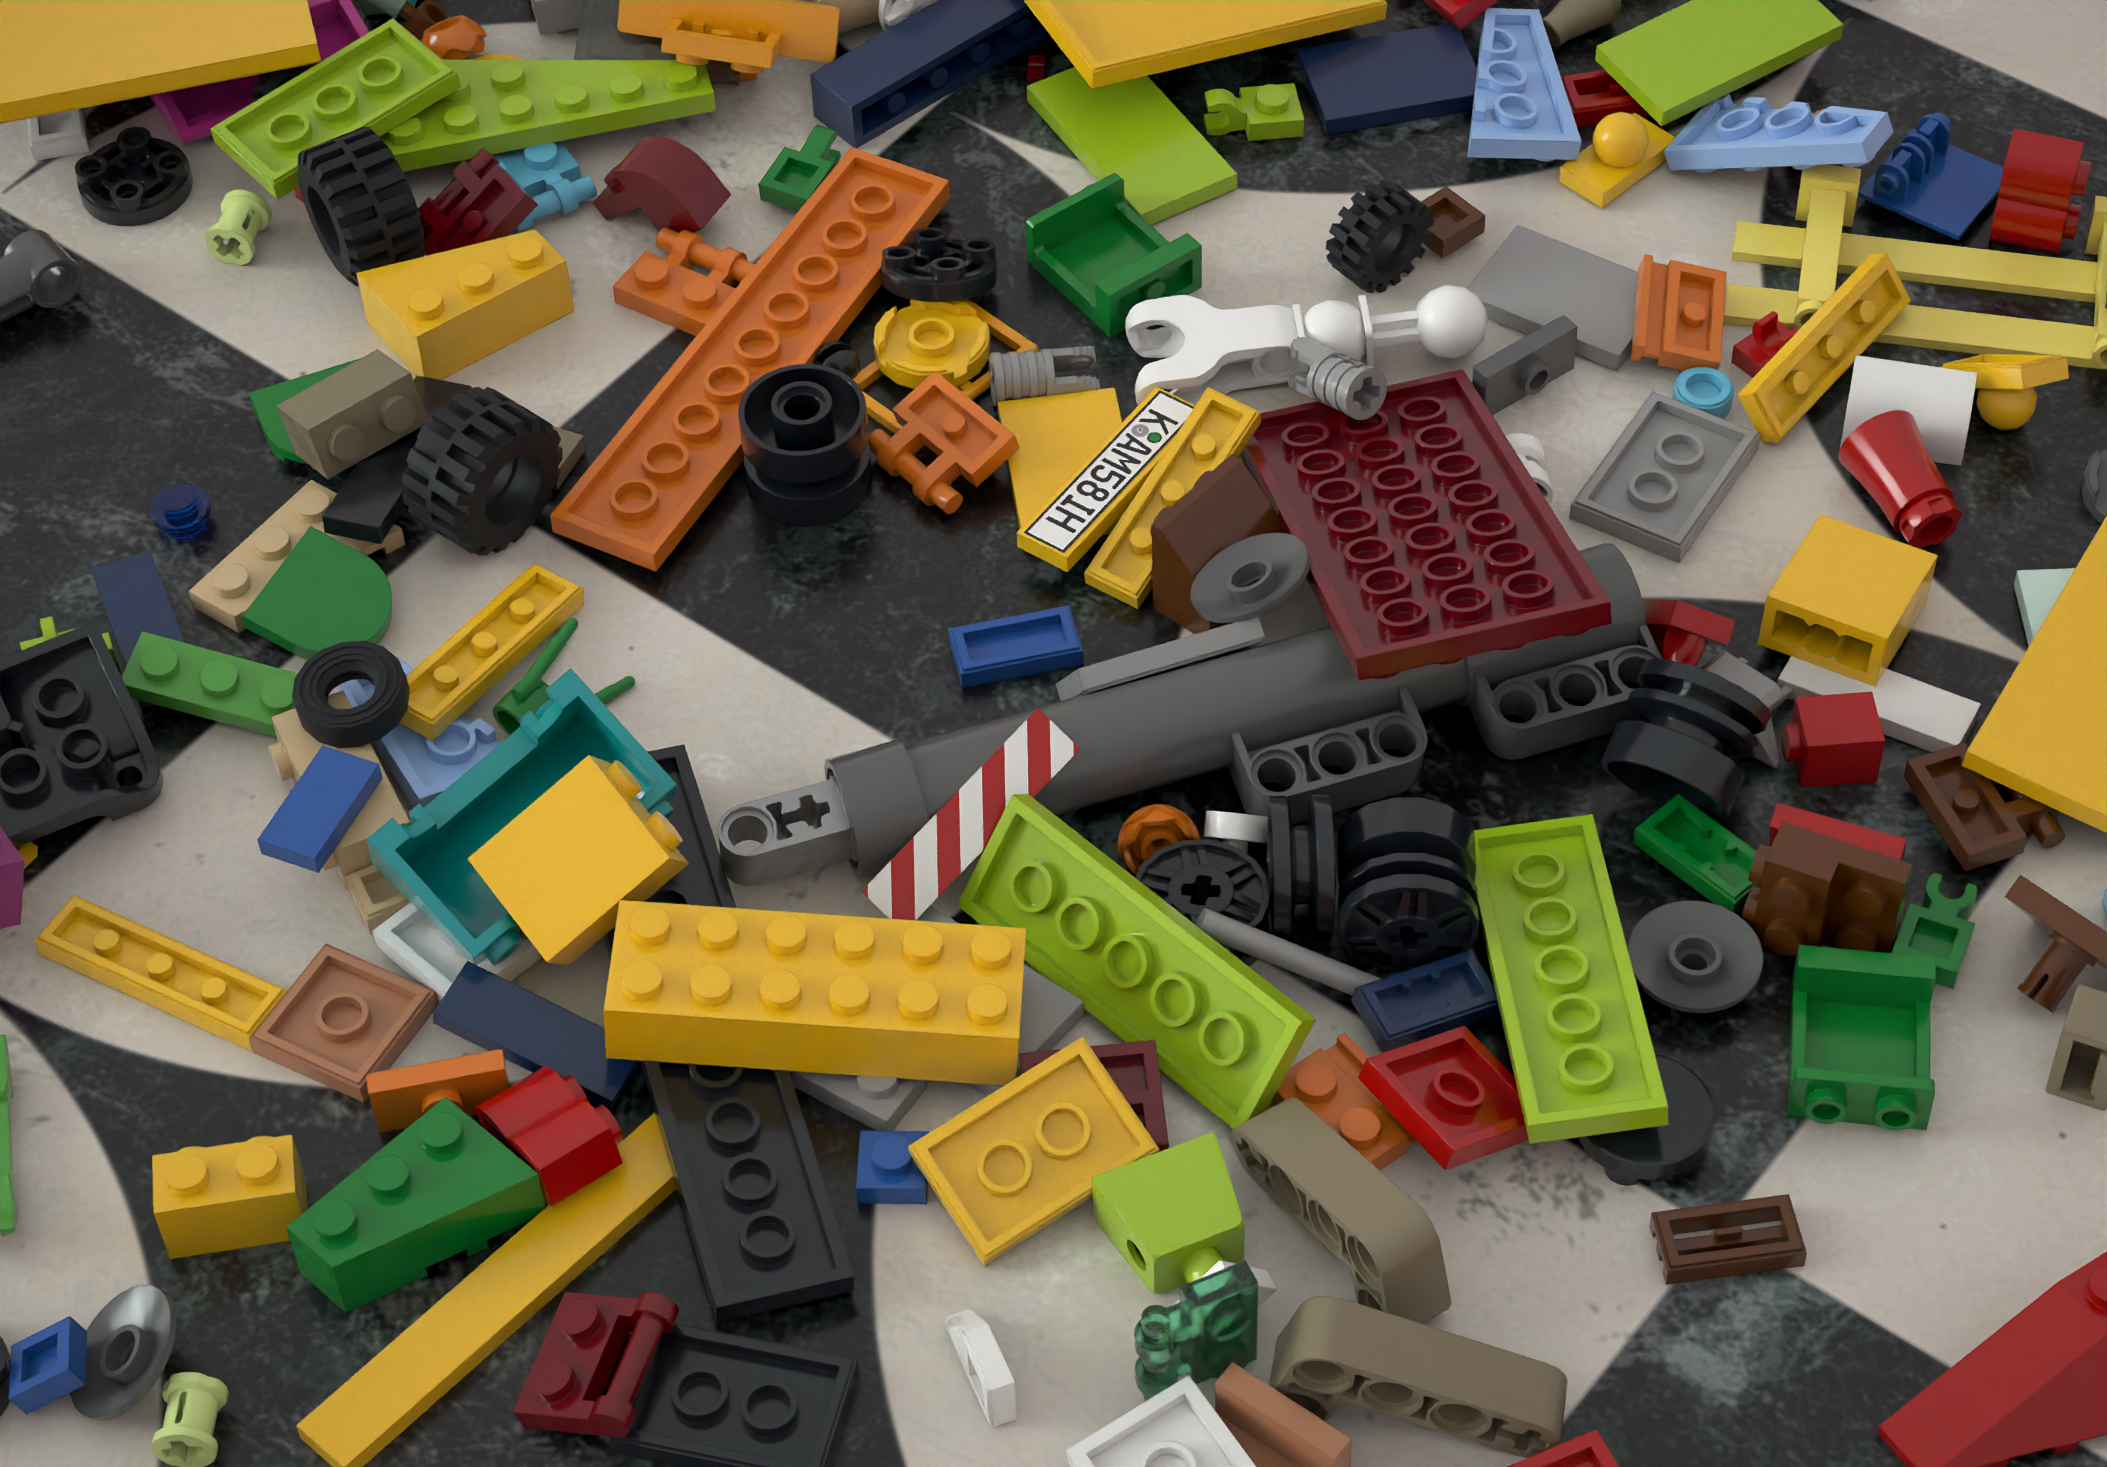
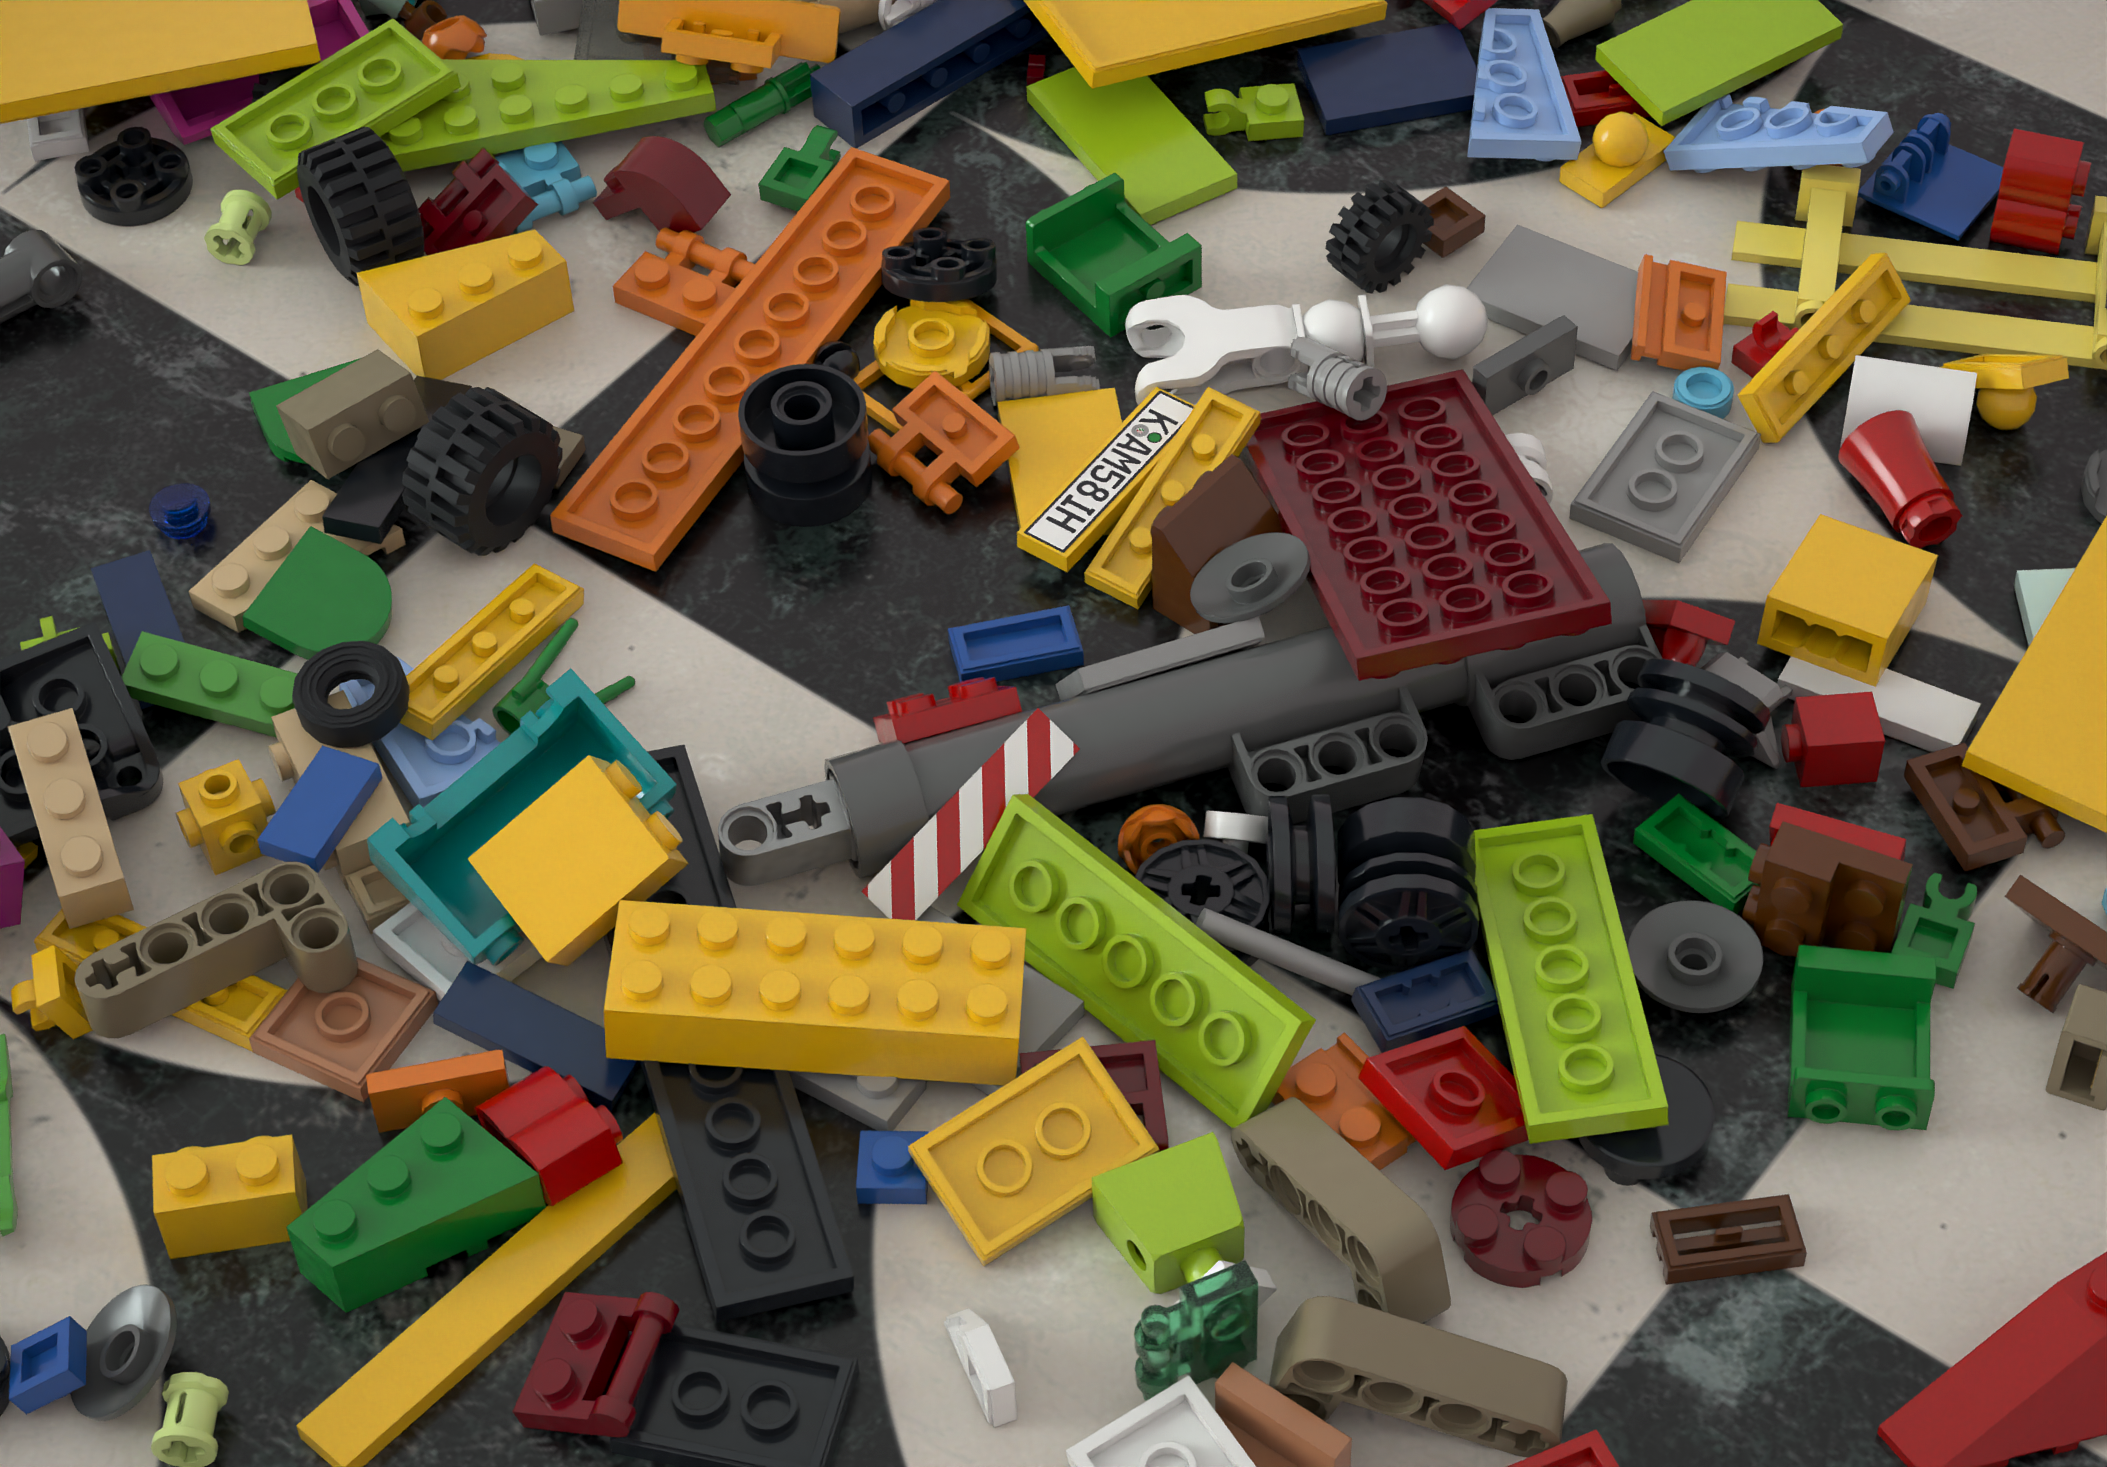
none -> tan brick [8,708,134,929]
none -> yellow tile [11,945,93,1040]
none -> dark tan beam [74,862,358,1038]
none -> yellow brick [175,759,276,876]
none -> green piece [703,61,821,148]
none -> red plate [873,677,1022,743]
none -> dark red plate [1450,1150,1592,1288]

